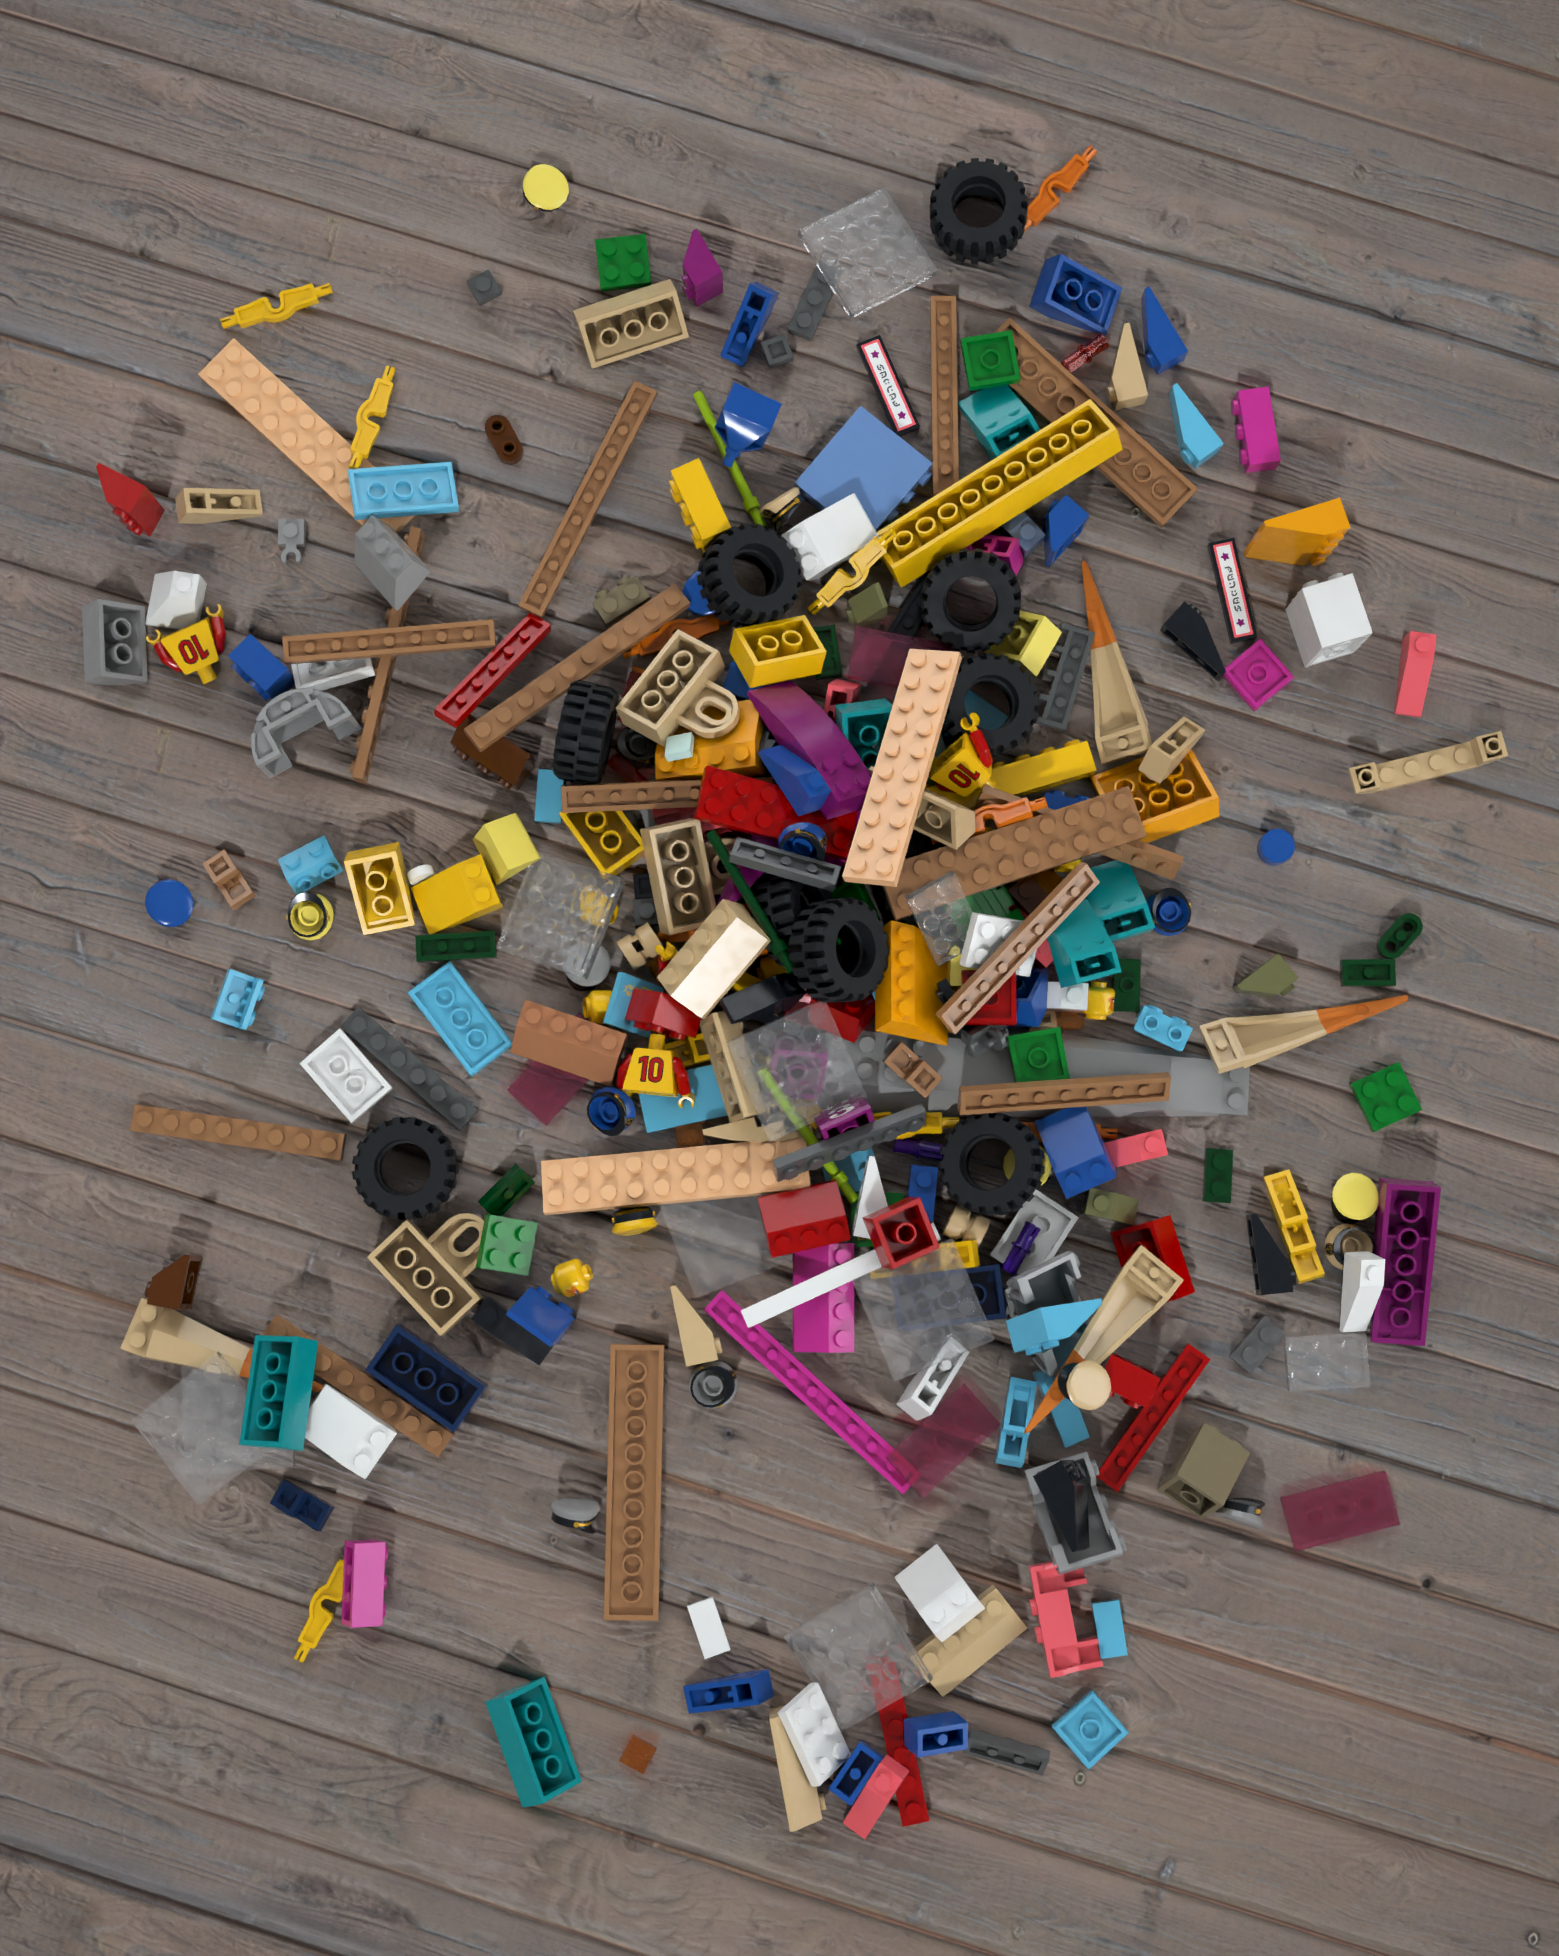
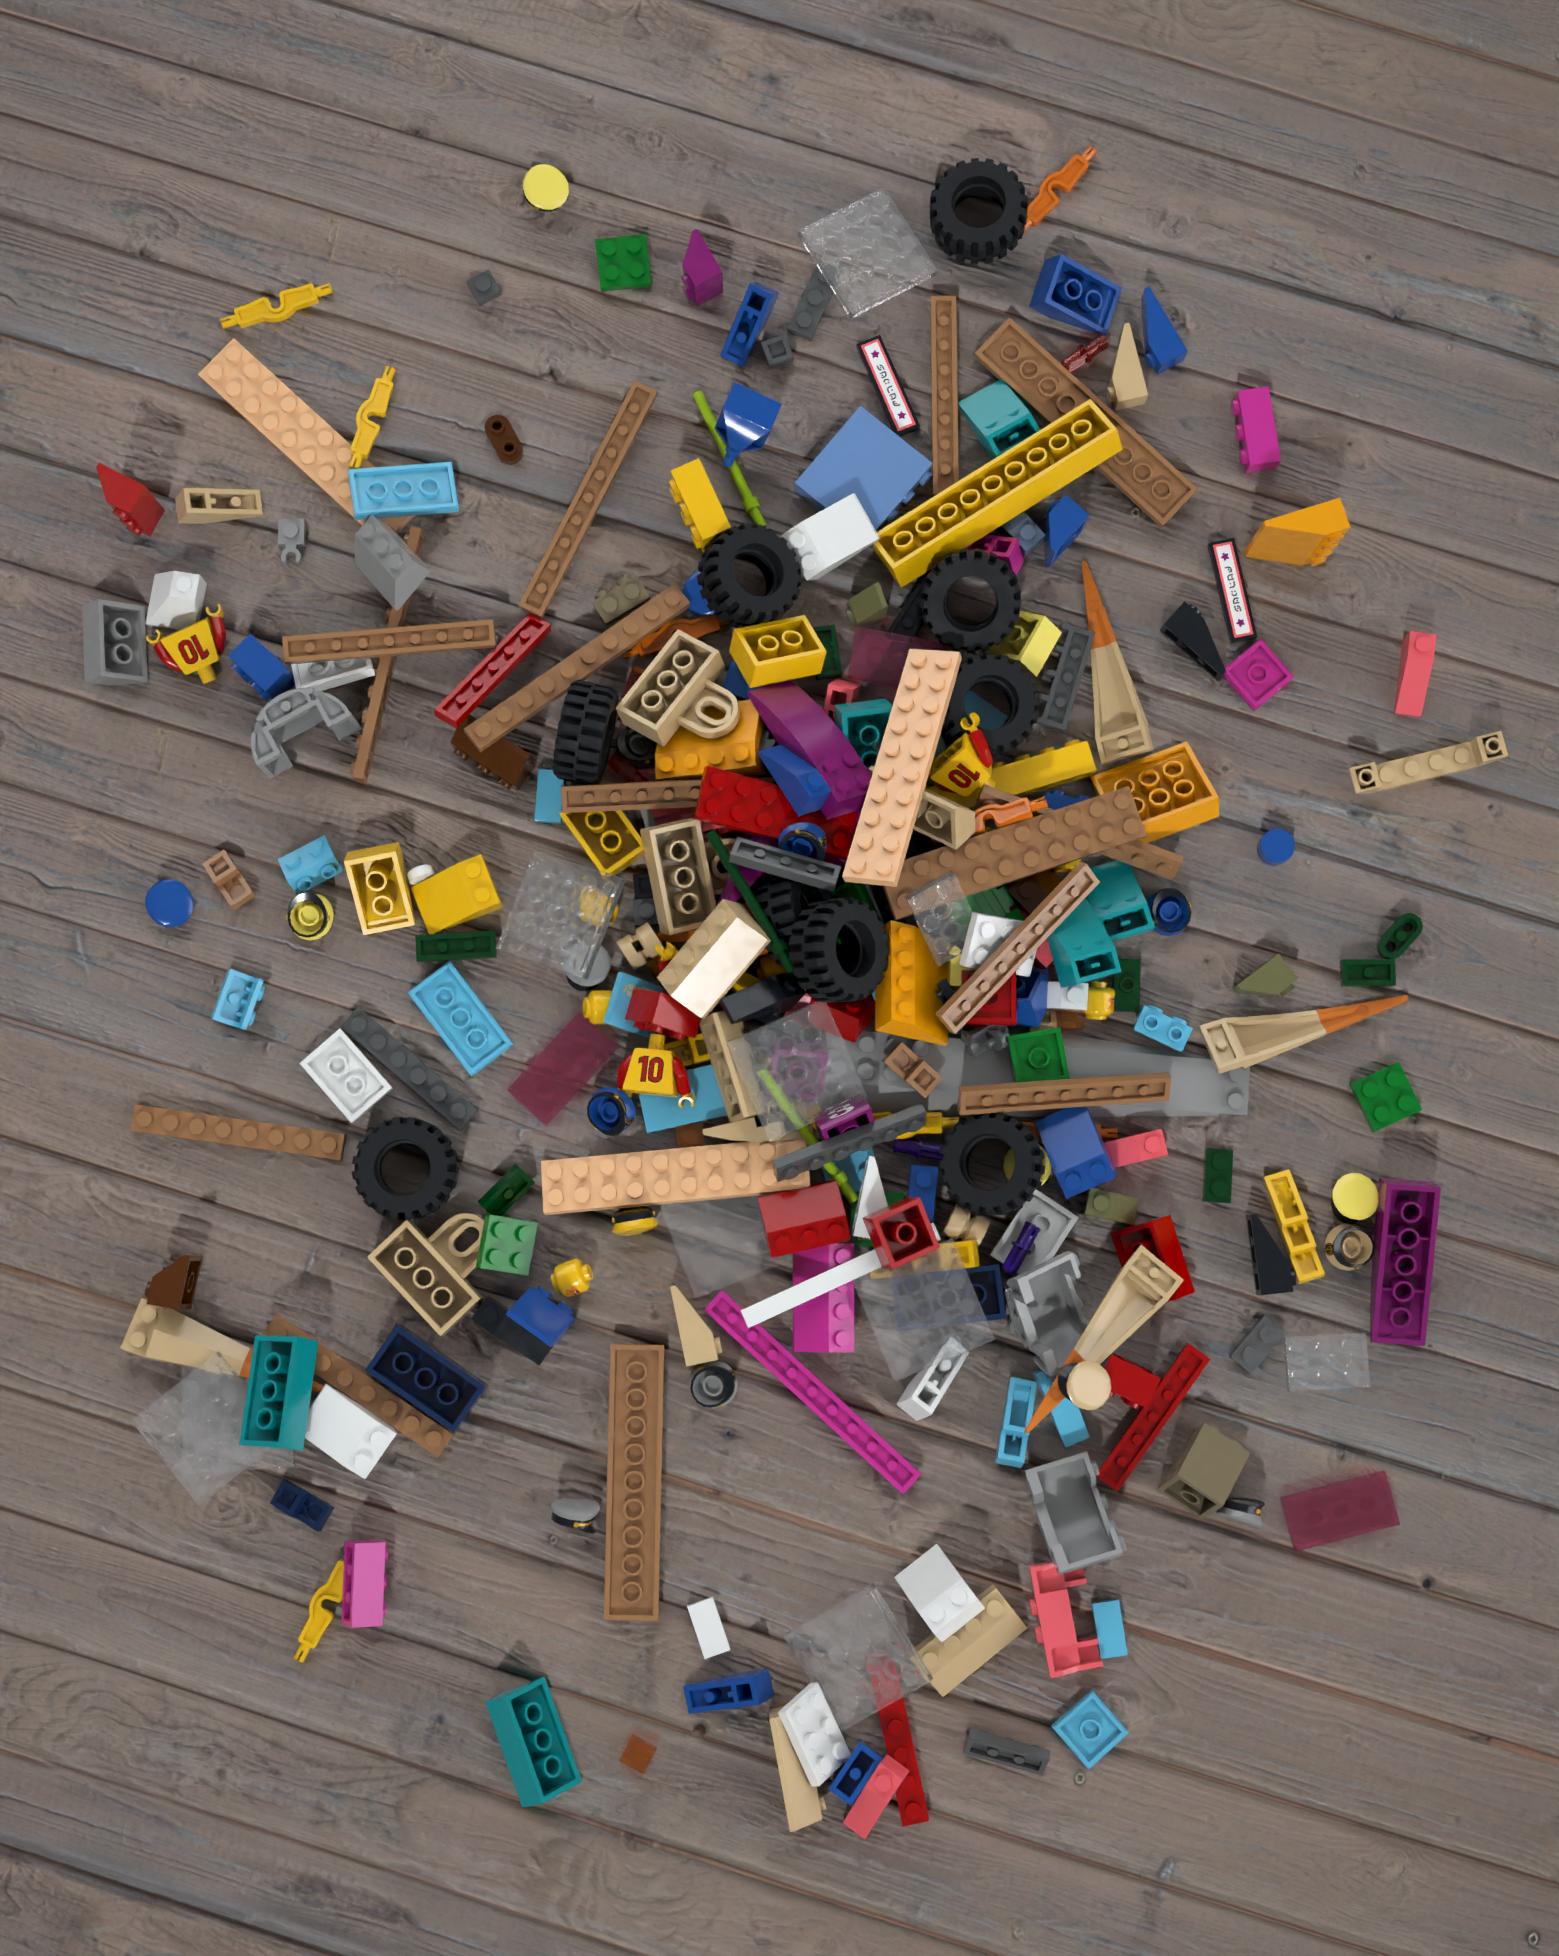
light yellow slope [472,813,541,885] -> none
nougat slope [510,1000,628,1087] -> none
tan slope [573,279,689,369] -> none
light aqua tile [665,732,695,762] -> none
piece [760,487,805,532] -> none
yellow piece [808,527,897,615] -> none
clear pink tile [885,1384,1001,1498] -> none
blue brick [904,1711,968,1758] -> none
green plate [960,330,1021,391] -> none
medium azure slope [1006,1298,1102,1356] -> none
black slope [1033,1460,1090,1552] -> none
tan slope [1138,716,1205,784] -> none
medium azure slope [1169,383,1224,469] -> none
white container [1285,573,1373,667] -> none
white slope [1339,1251,1385,1332] -> none

